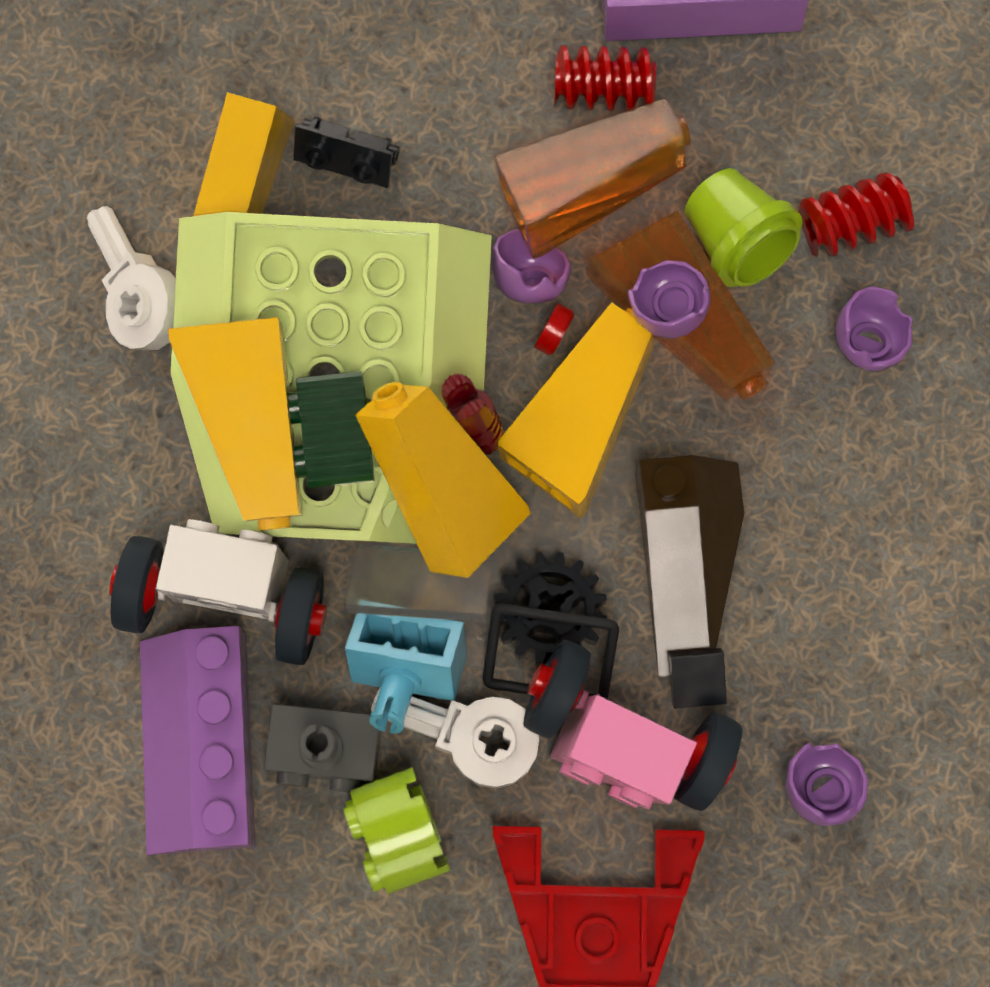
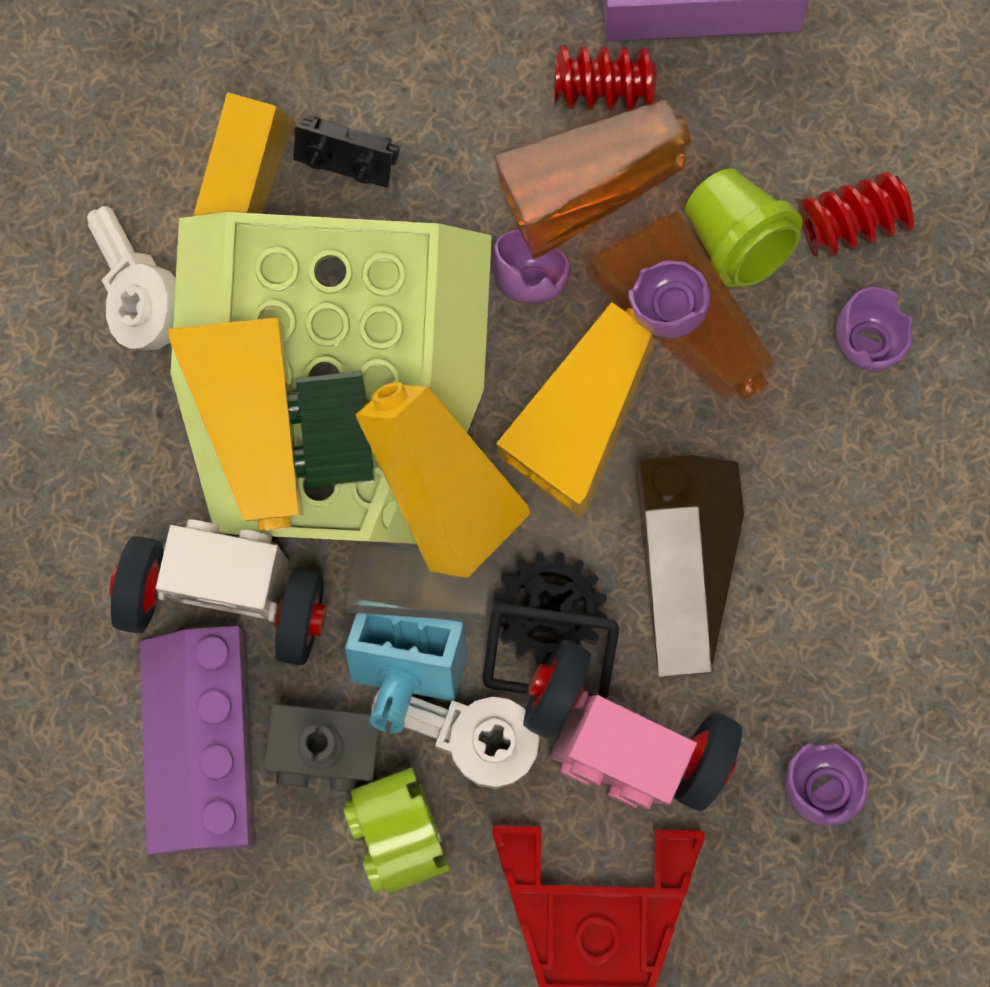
dark red hinge [441,374,503,455] -> none
red tile [534,303,575,356] -> none
black tile [669,648,727,709] -> none

